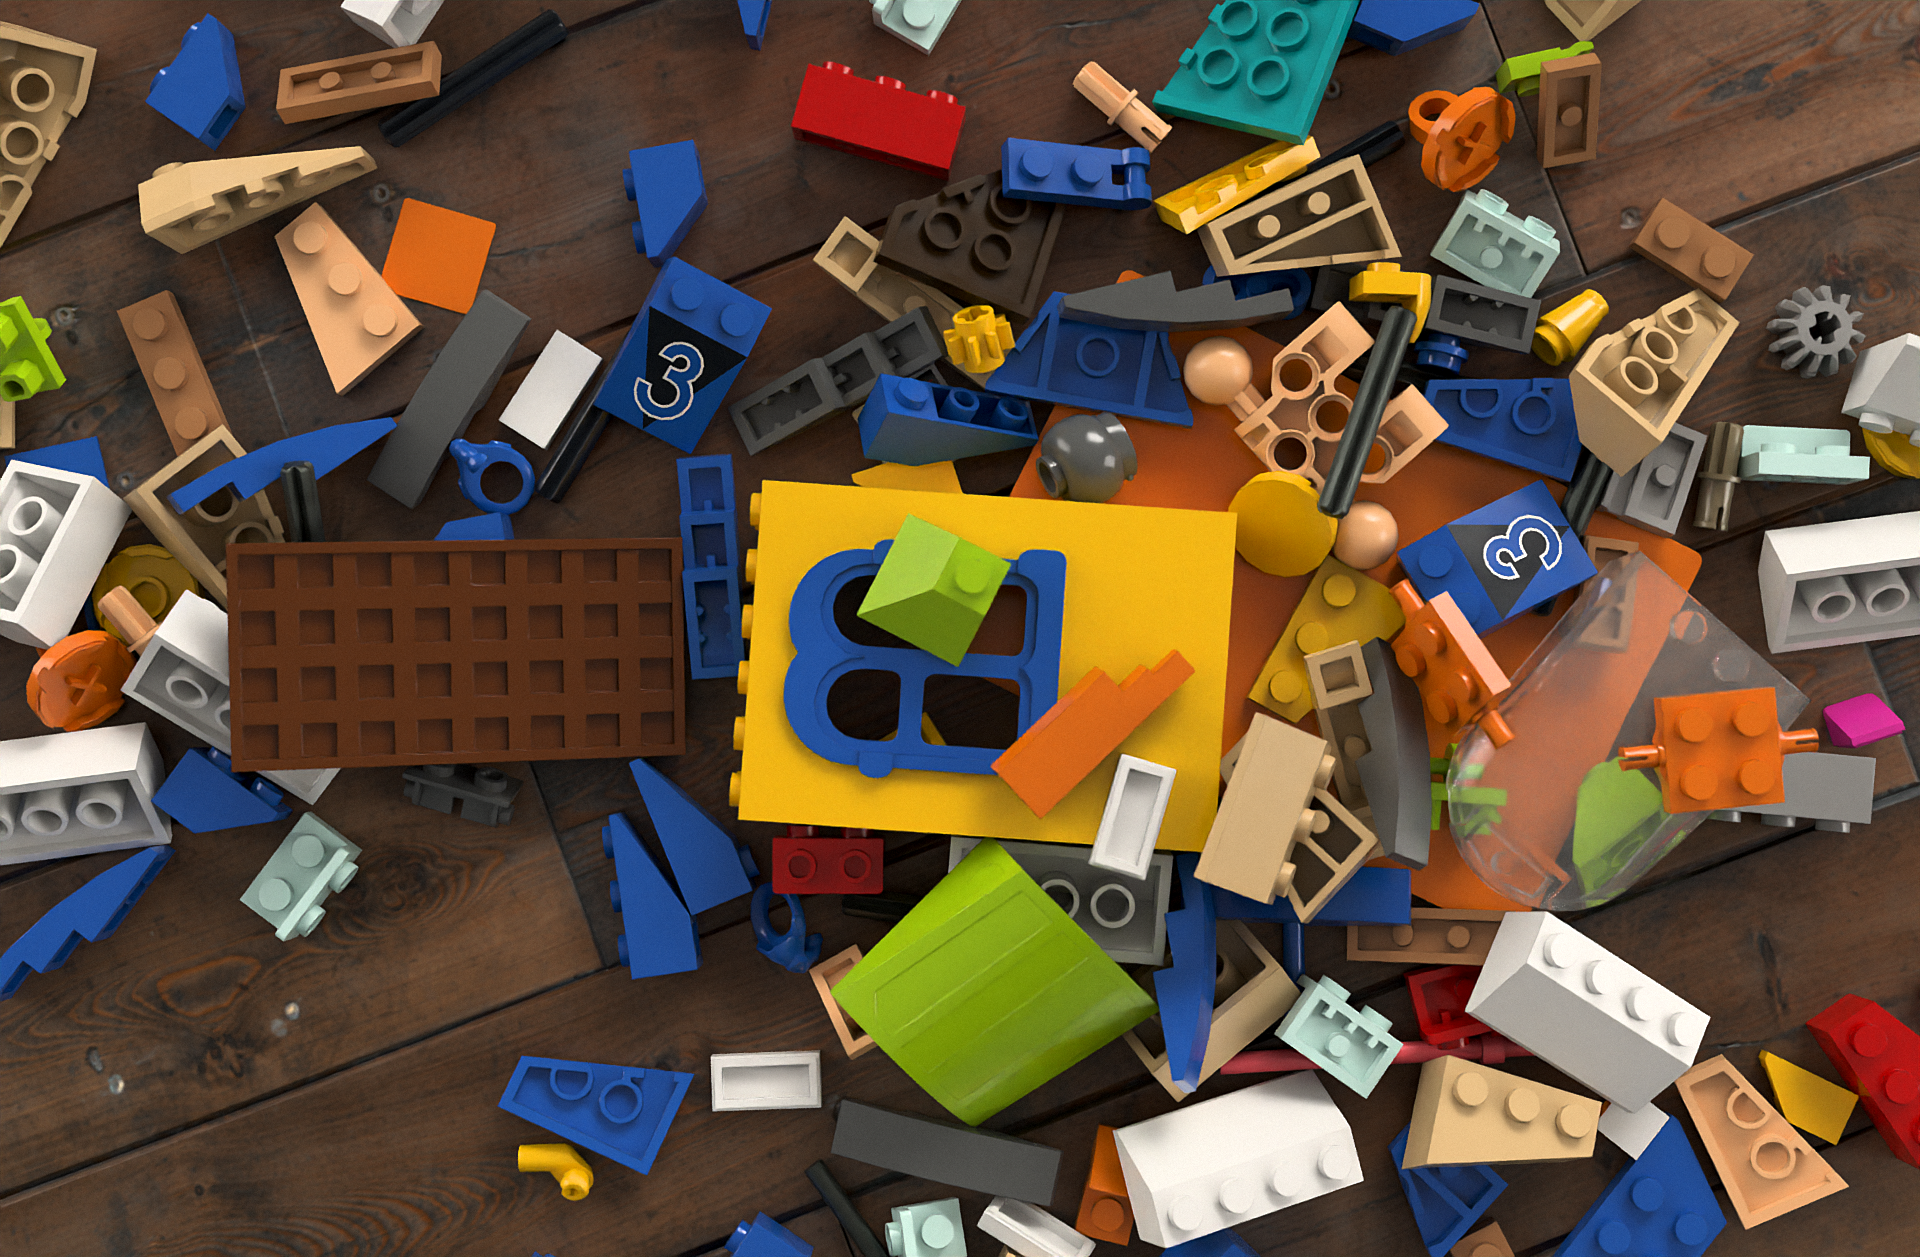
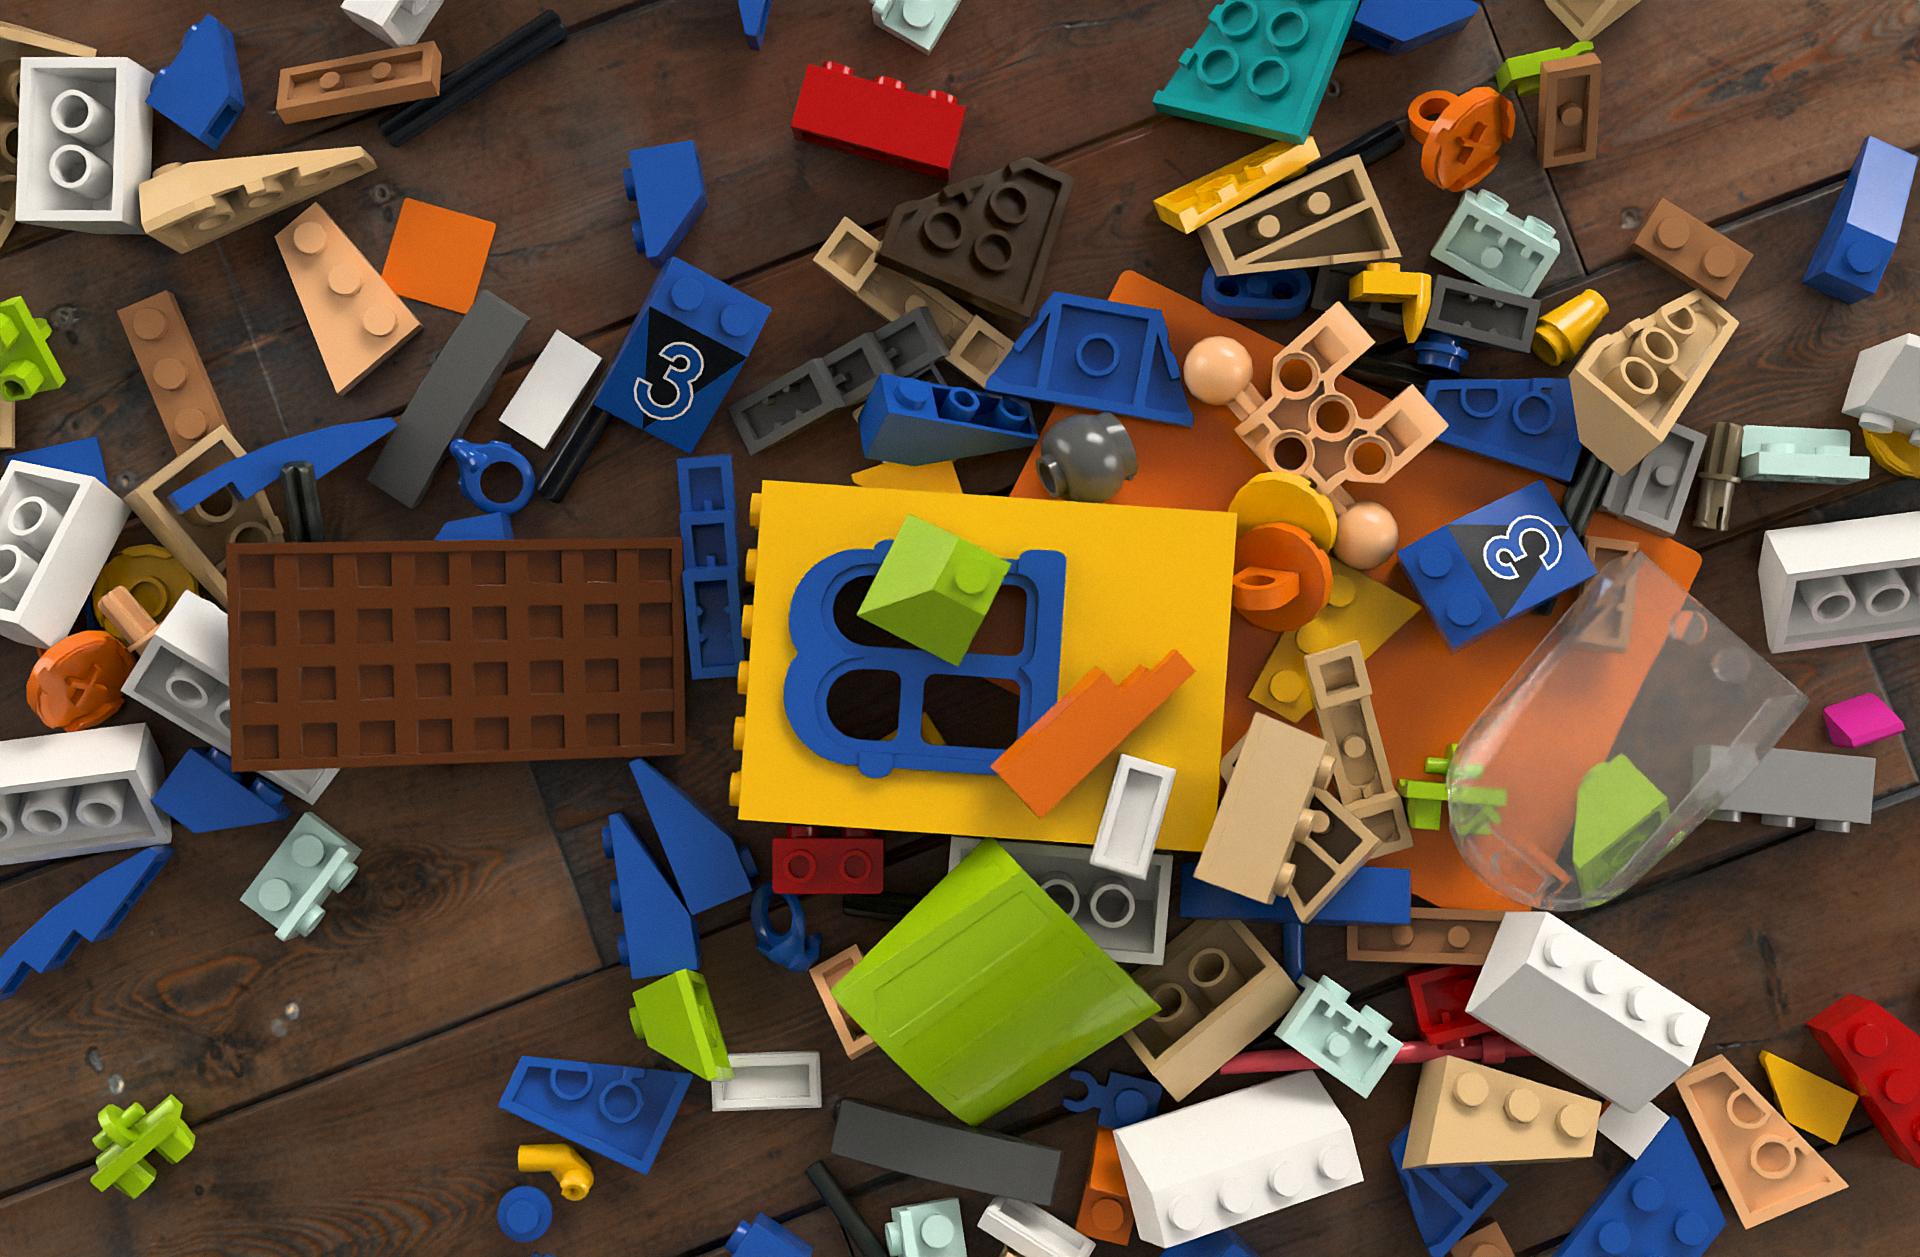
dark grey hinge [402,763,524,828] -> none
yellow gear [943,305,1015,373] -> none
blue plate [1001,138,1152,210] -> none
dark grey slope [1057,271,1294,332] -> none
light nougat axle [1073,61,1173,154] -> none
blue slope [1152,852,1216,1093] -> none
pearl dark grey axle [1317,306,1417,519] -> none
dark grey slope [1355,637,1432,871] -> none
orange plate [1388,579,1516,751] -> none
orange plate [1618,687,1819,814] -> none
light grey gear [1766,285,1866,379] -> none
none -> white slope [15,57,154,234]
none -> lime hips [90,1094,195,1199]
none -> blue plate [497,1186,553,1242]
none -> lime slope [629,969,735,1082]
none -> blue plate [1062,1067,1163,1129]
none -> orange tile [1231,521,1333,632]
none -> blue slope [1802,135,1918,305]

